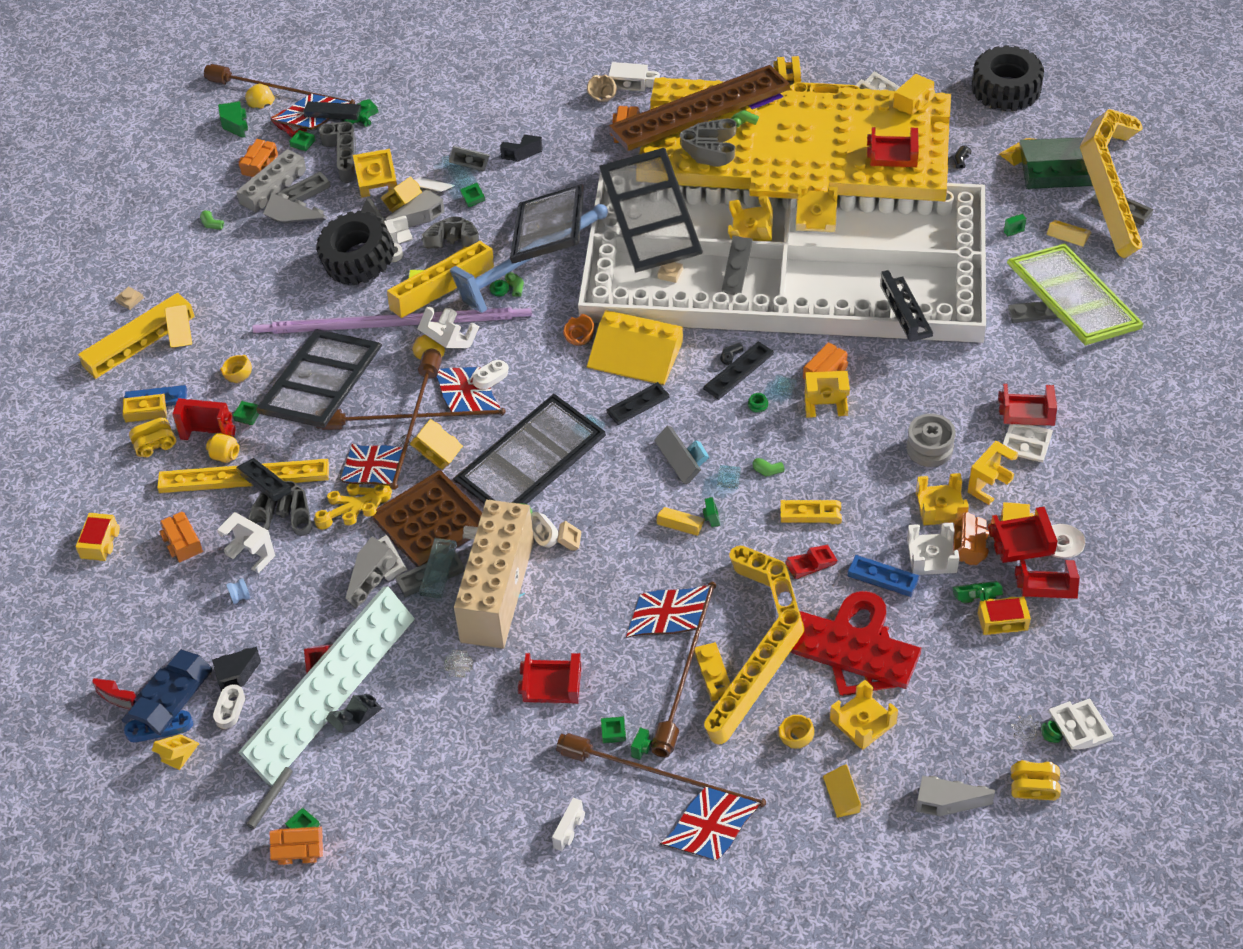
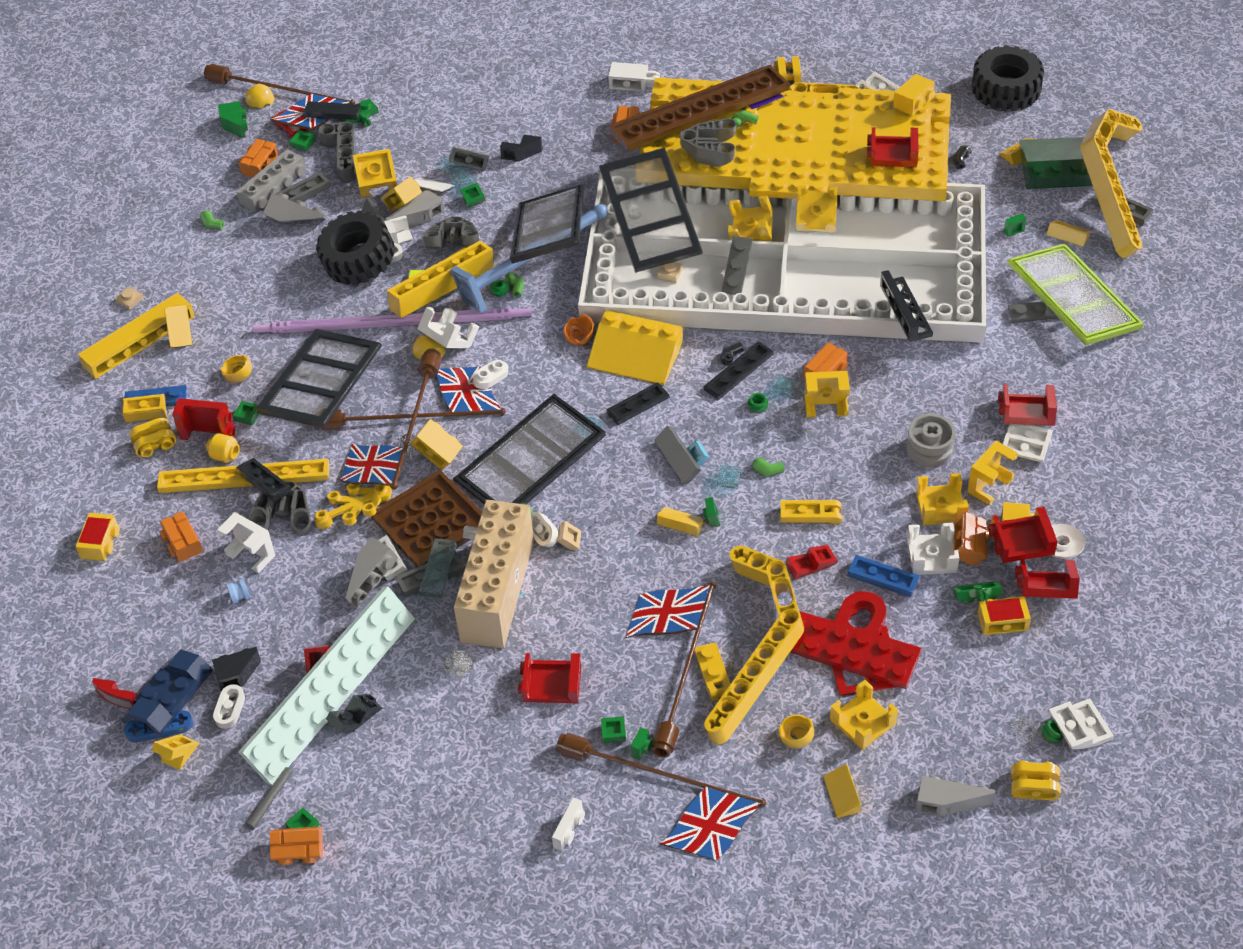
tan hair [587,74,617,102] -> none

